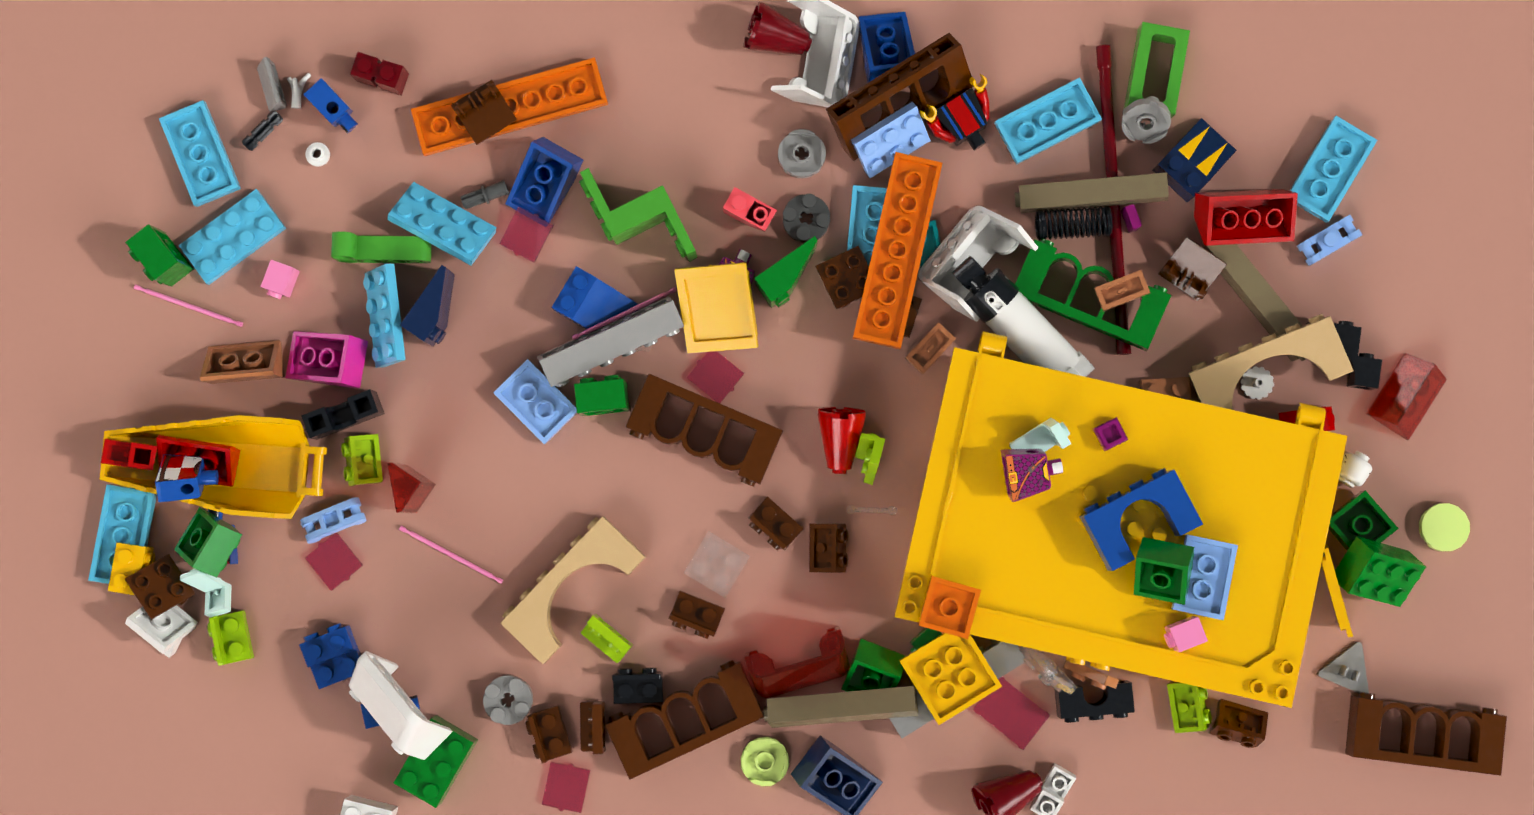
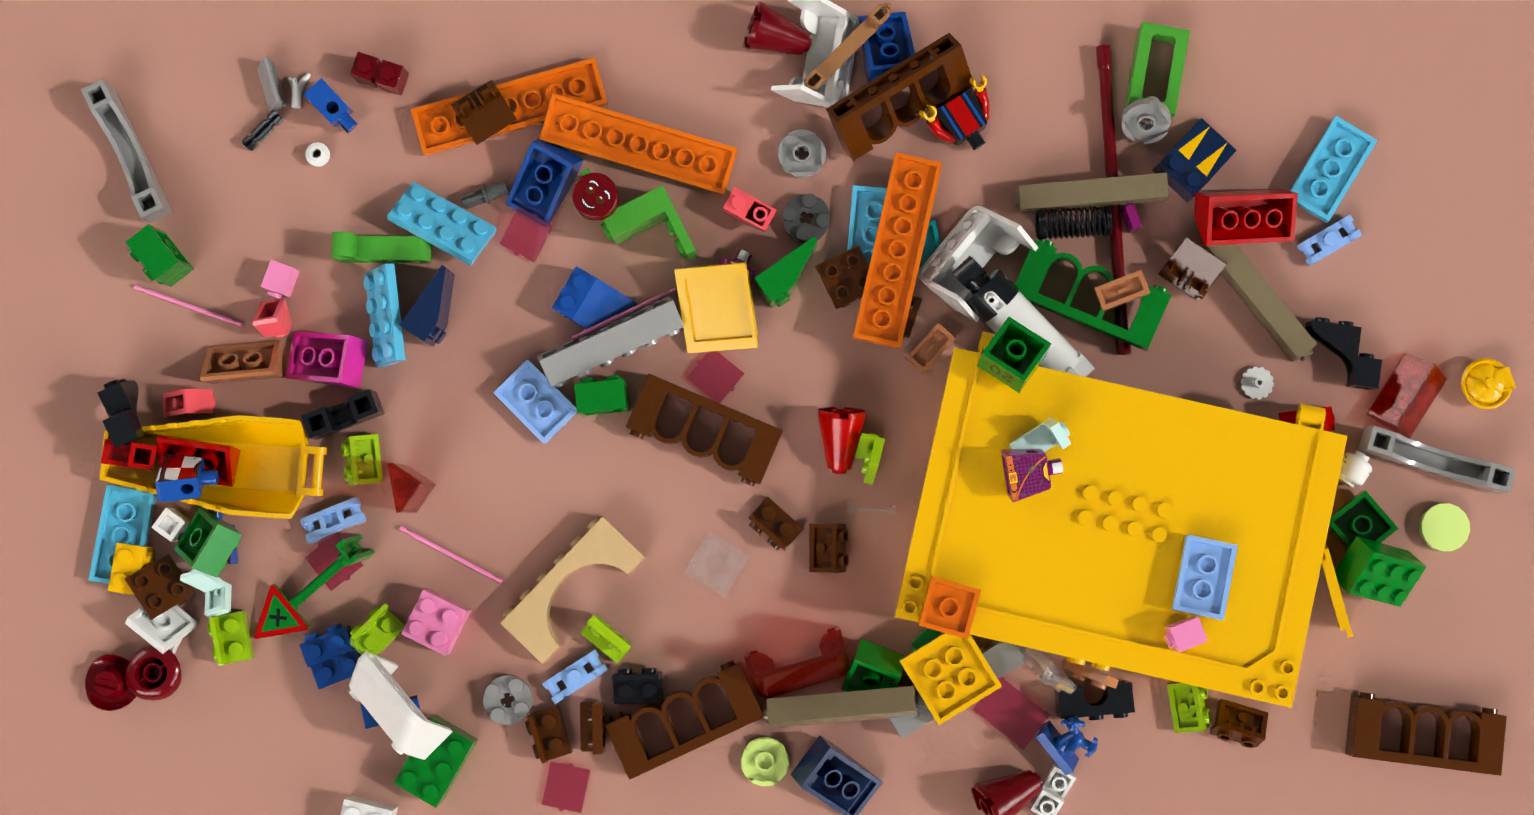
medium azure plate [159,100,241,207] -> none
medium azure plate [178,189,286,285] -> none
reddish brown bracket [668,591,725,639] -> none
light blue plate [851,102,930,178] -> none
medium azure plate [994,77,1102,165] -> none
blue arch [1079,468,1203,571] -> none
magenta tile [1093,417,1128,451] -> none
green slope [1134,537,1194,605] -> none
nougat plate [1140,377,1192,401] -> none
tan arch [1188,314,1353,410] -> none
light grey piece [1317,642,1369,694] -> none
none -> light grey arch [81,79,173,223]
none -> dark red hat [85,654,136,711]
none -> black arch [97,379,145,448]
none -> dark red hat [125,644,181,701]
none -> white brick [151,508,192,542]
none -> coral slope [163,389,215,418]
none -> coral slope [253,298,293,338]
none -> green piece [254,534,375,639]
none -> lime bracket [349,603,405,656]
none -> bright pink brick [401,589,472,656]
none -> orange plate [539,93,738,195]
none -> light blue plate [542,649,608,704]
none -> dark red head [572,173,619,221]
none -> medium nougat piece [804,3,891,91]
none -> green brick [977,317,1051,393]
none -> blue piece [1036,716,1098,776]
none -> light grey arch [1357,426,1516,494]
none -> yellow piece [1461,358,1516,409]

